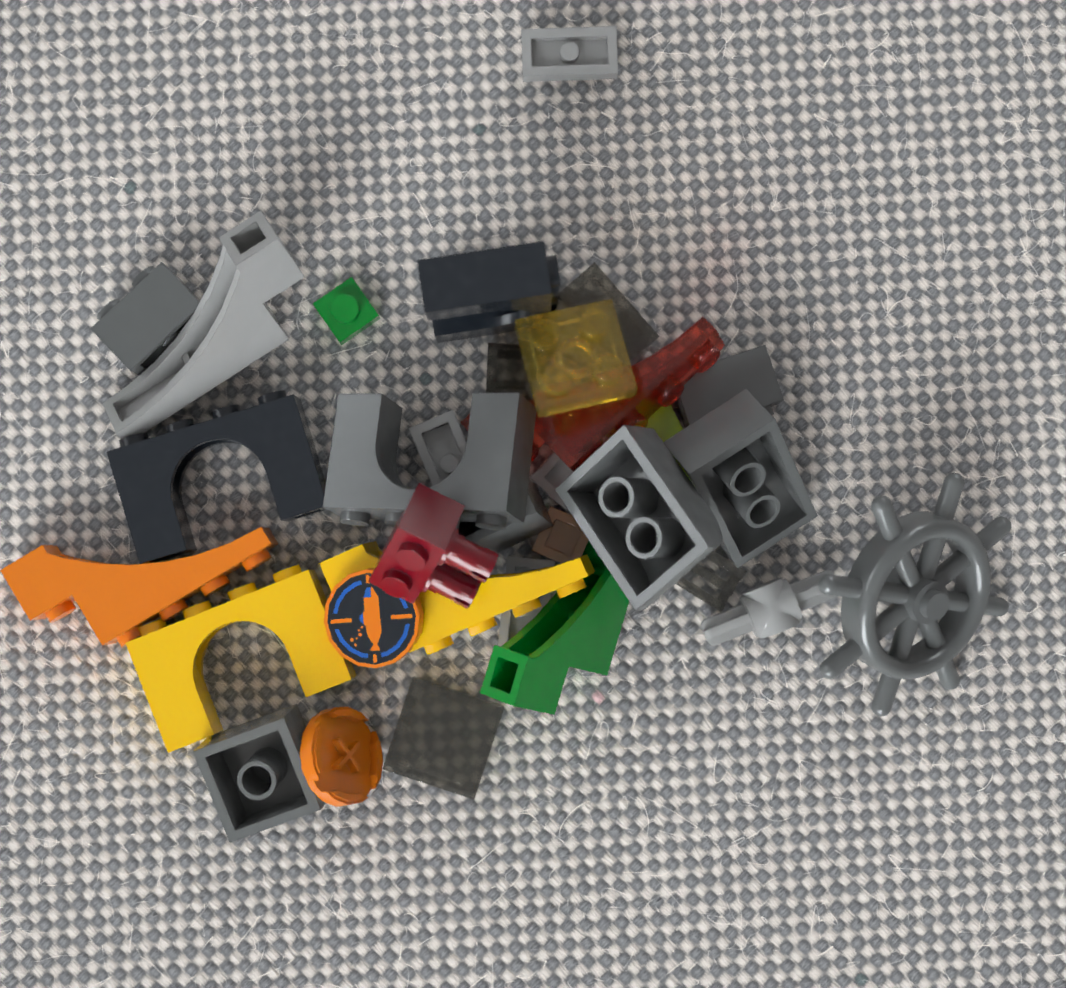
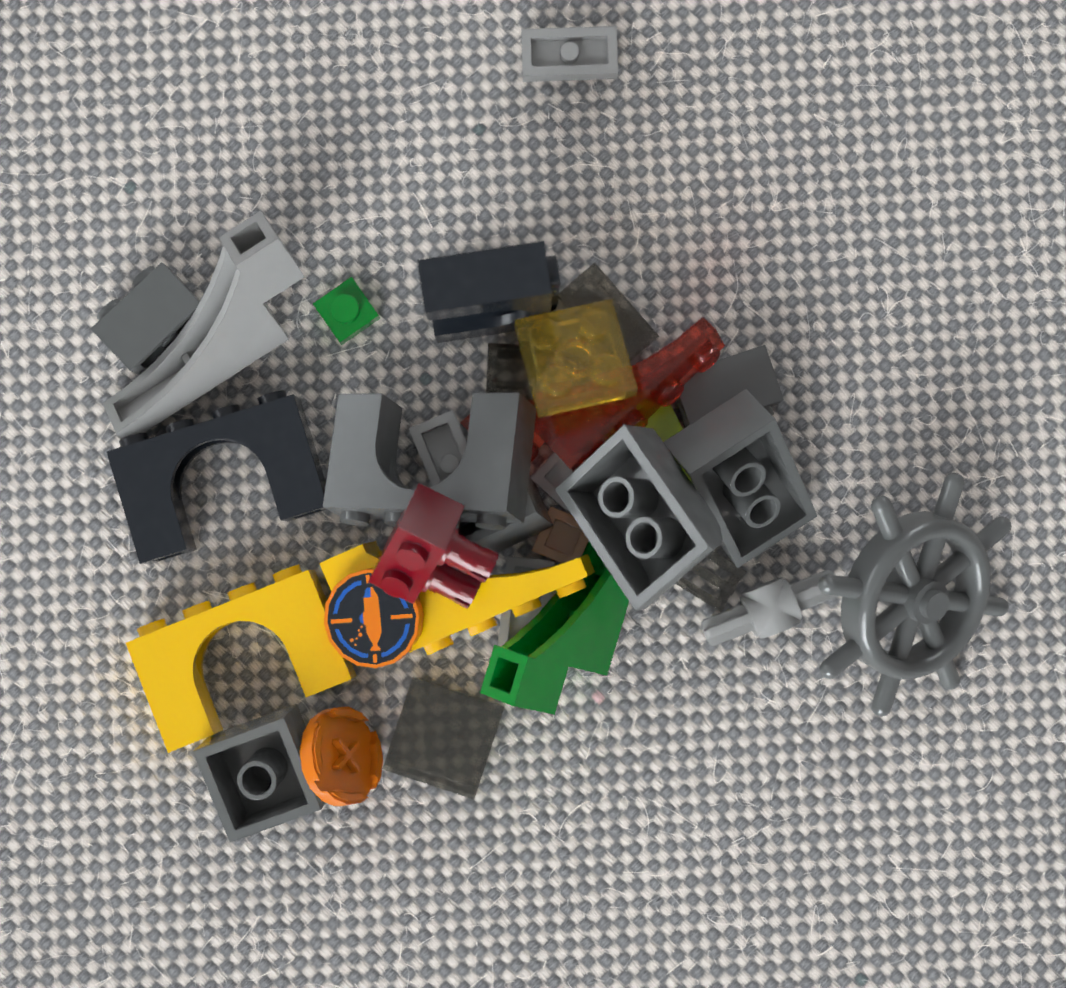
orange arch [0,527,278,648] -> none

